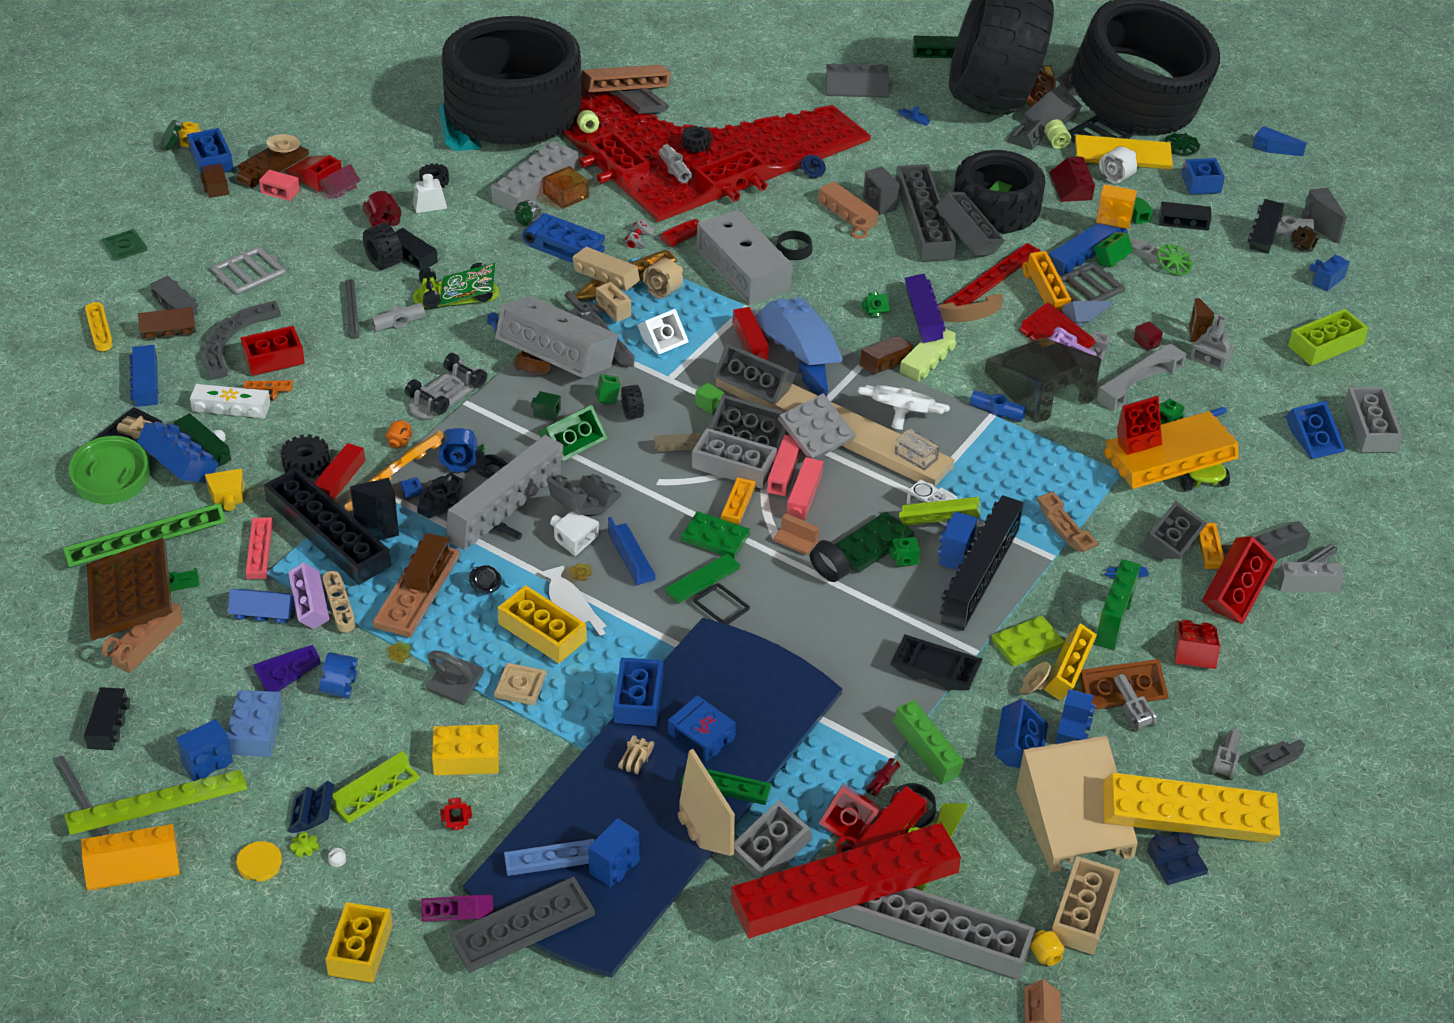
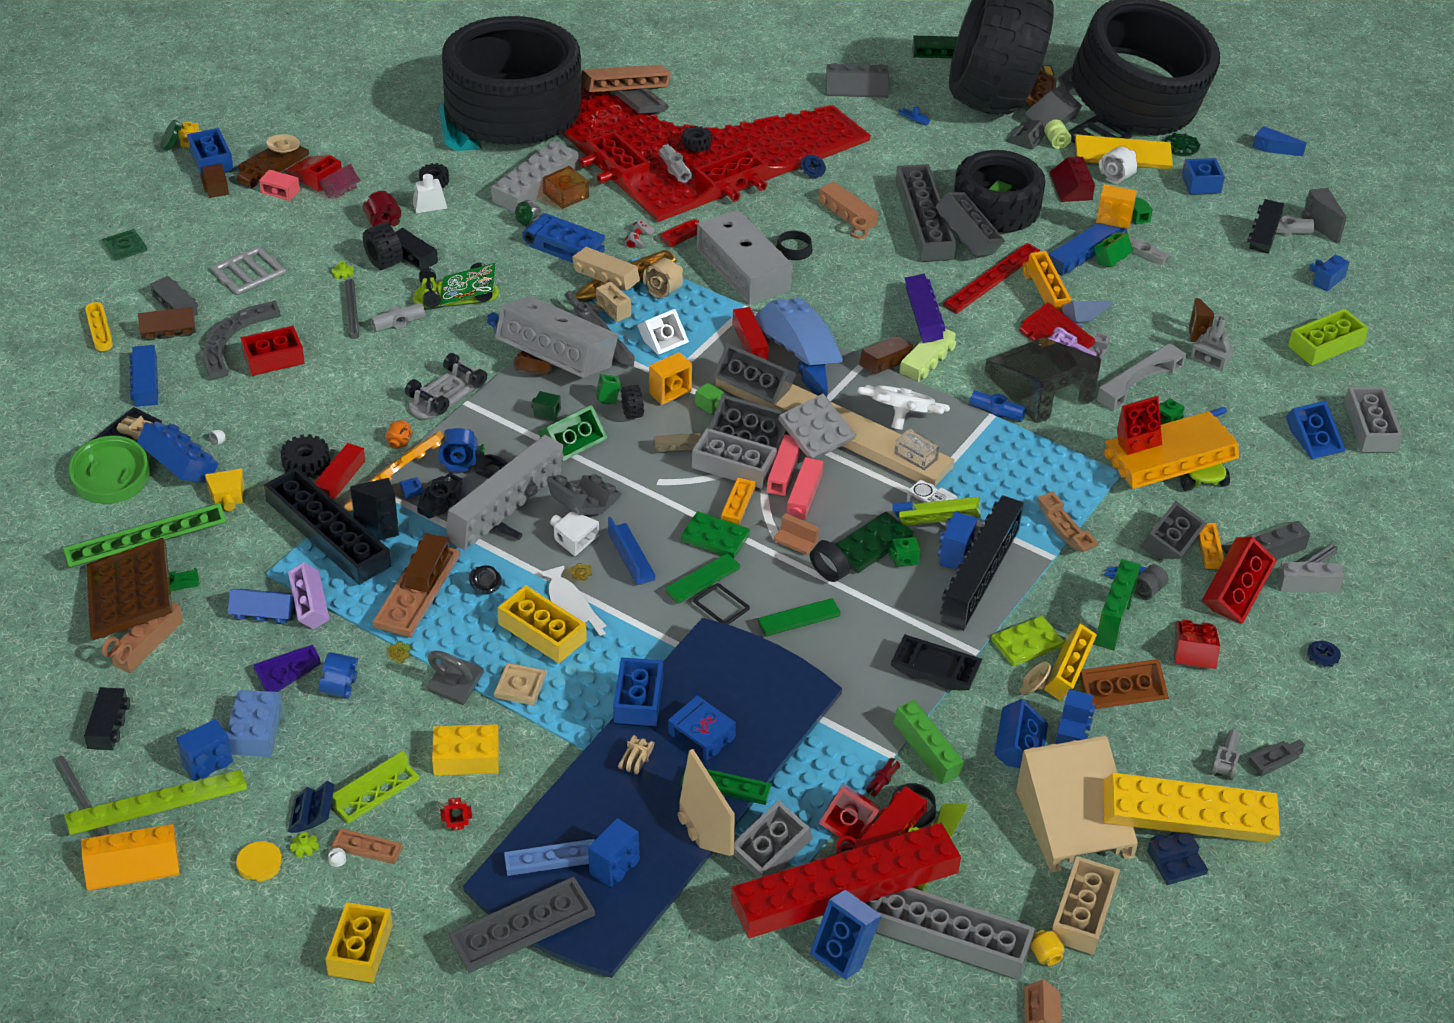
dark green brick [174,413,231,467] -> none
white brick [190,384,270,418] -> none
orange piece [244,380,293,401] -> none
coral plate [246,517,273,579] -> none
tan beam [322,571,355,633] -> none
magenta slope [421,895,493,922] -> none
yellowish green head [577,110,599,133] -> none
green brick [862,292,890,318] -> none
dark grey brick [863,166,900,215] -> none
medium nougat slope [938,294,1003,322] -> none
dark grey bar [1059,262,1125,301] -> none
light grey connector [1114,674,1157,731] -> none
dark red brick [1133,321,1163,351] -> none
bright green wheel [1157,243,1193,276] -> none
black brick [1159,201,1211,231] -> none
dark brown brick [1291,226,1320,252] -> none
none -> nougat tile [331,828,403,865]
none -> lime plant [332,261,354,279]
none -> light orange brick [649,352,692,405]
none -> green tile [758,598,841,637]
none -> blue brick [809,890,882,980]
none -> blue tile [893,502,916,518]
none -> dark grey wheel [1135,564,1169,600]
none -> dark blue gear [1307,641,1341,668]

